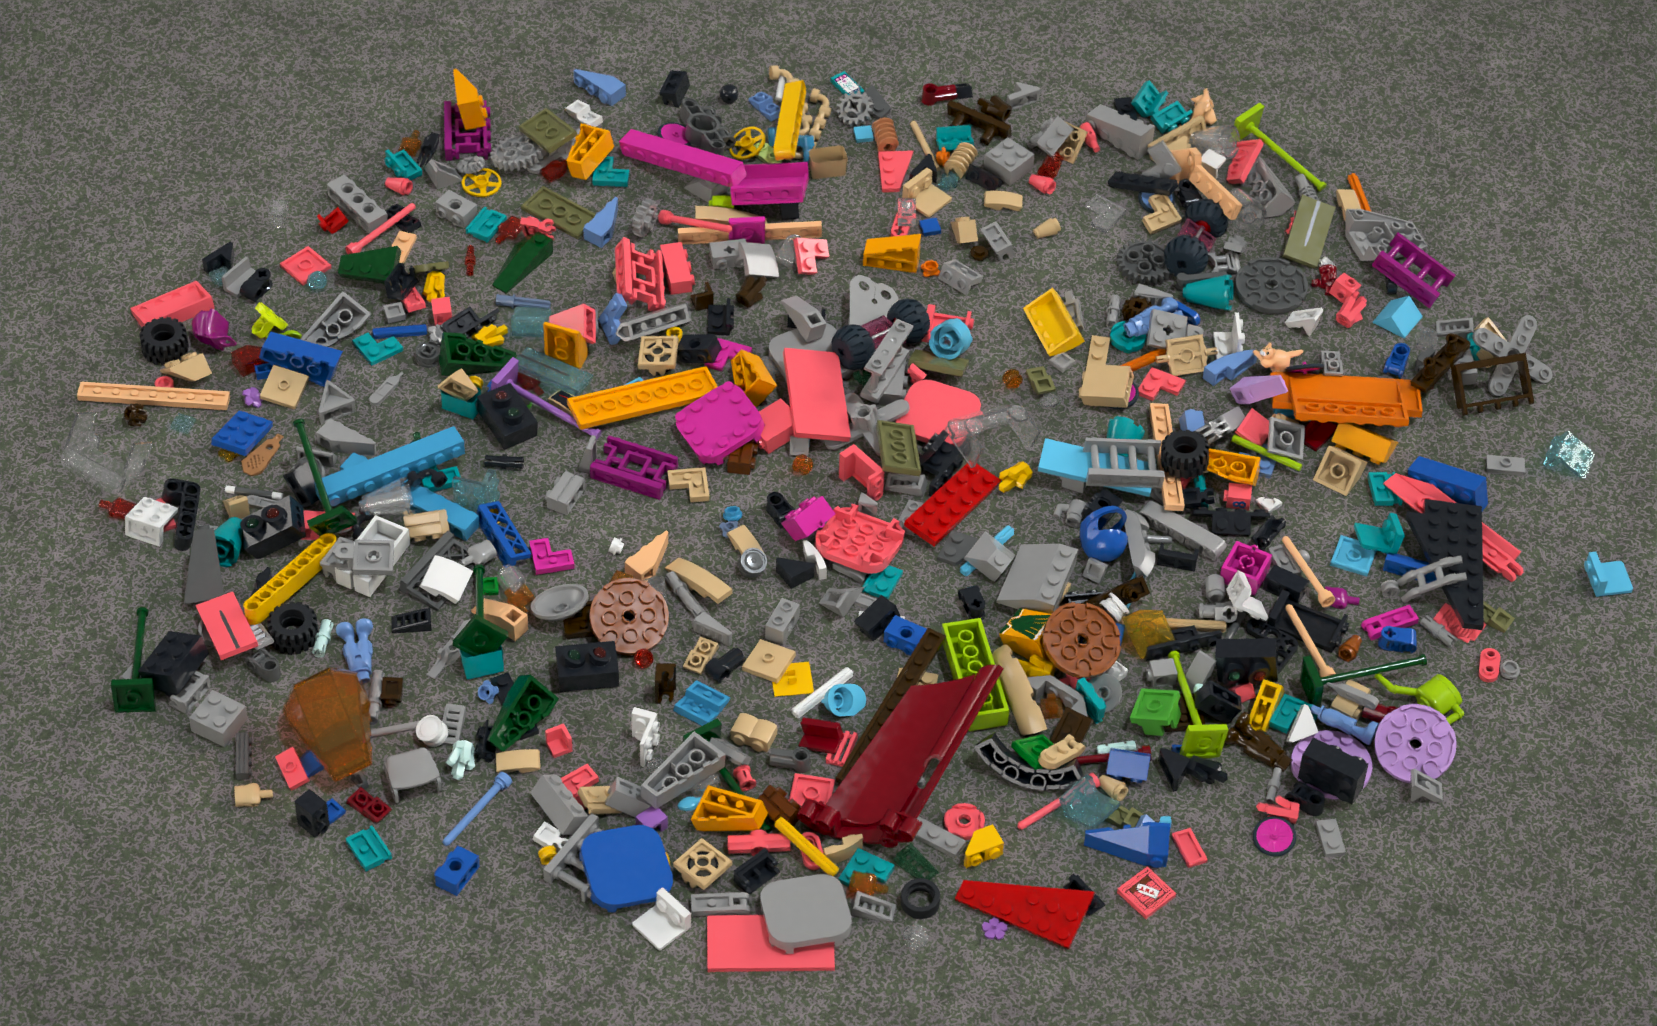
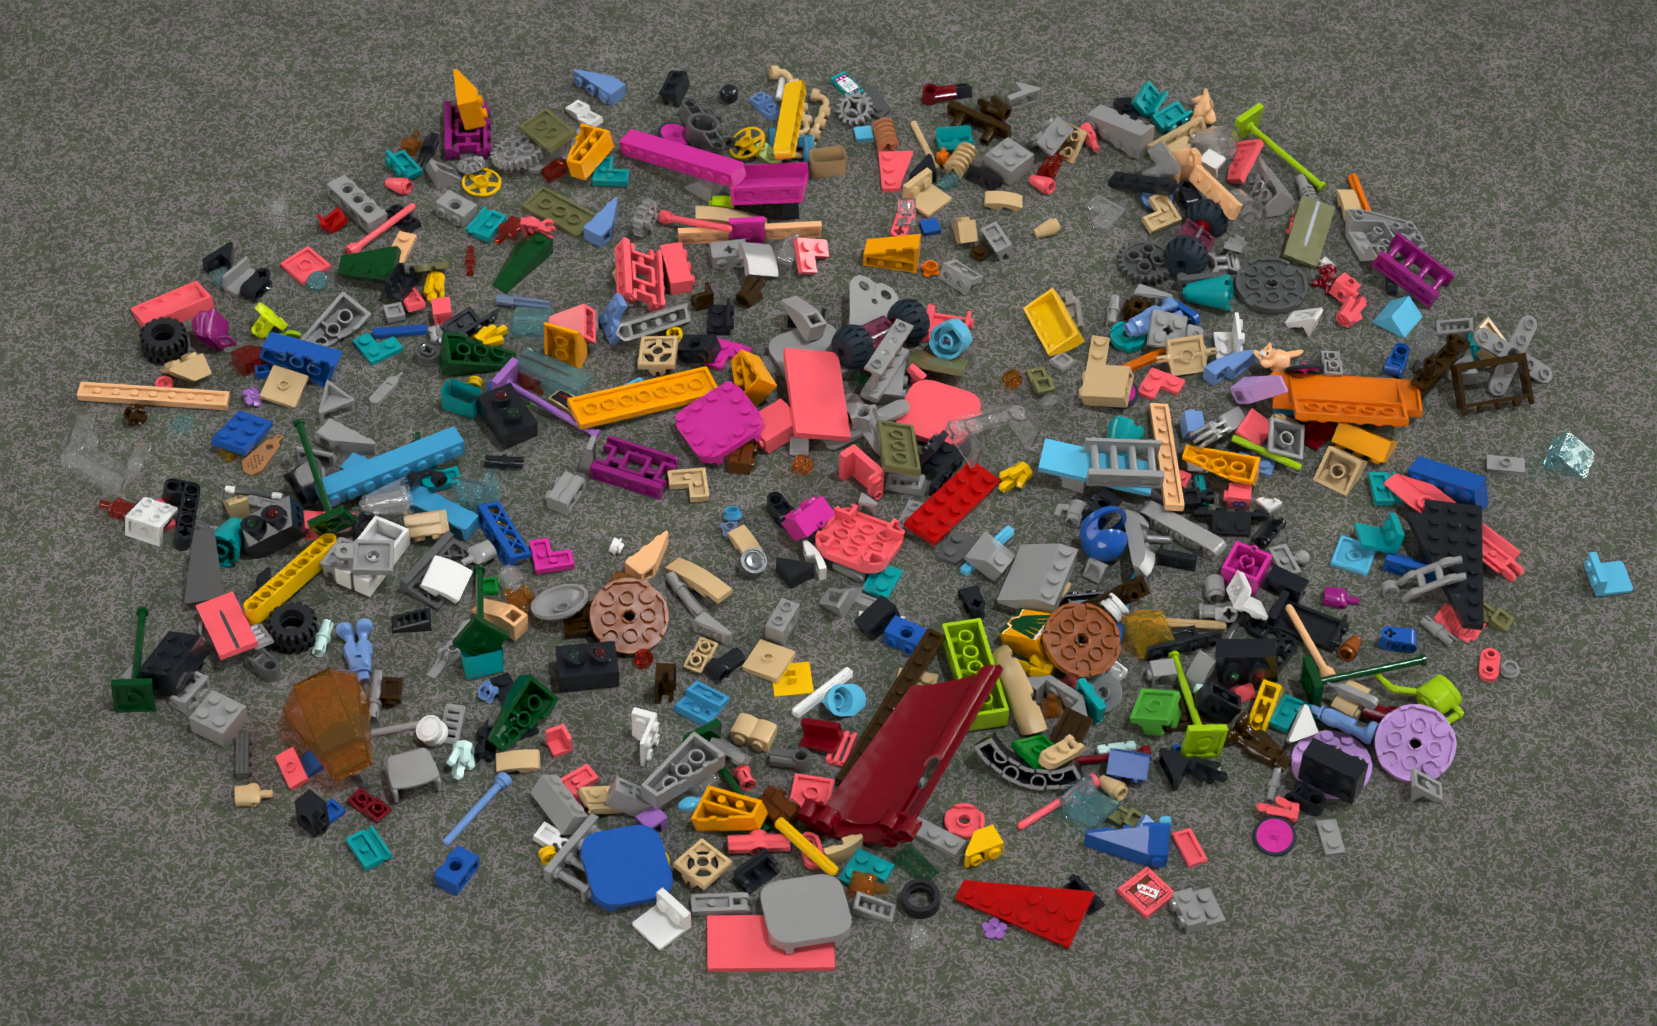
tan slope [438,368,478,402] -> none
black tyre [1161,430,1209,479] -> none
light nougat piece [1282,536,1335,607] -> none
dark pink plate [1361,605,1419,641] -> none
none -> light grey plate [1169,887,1226,934]

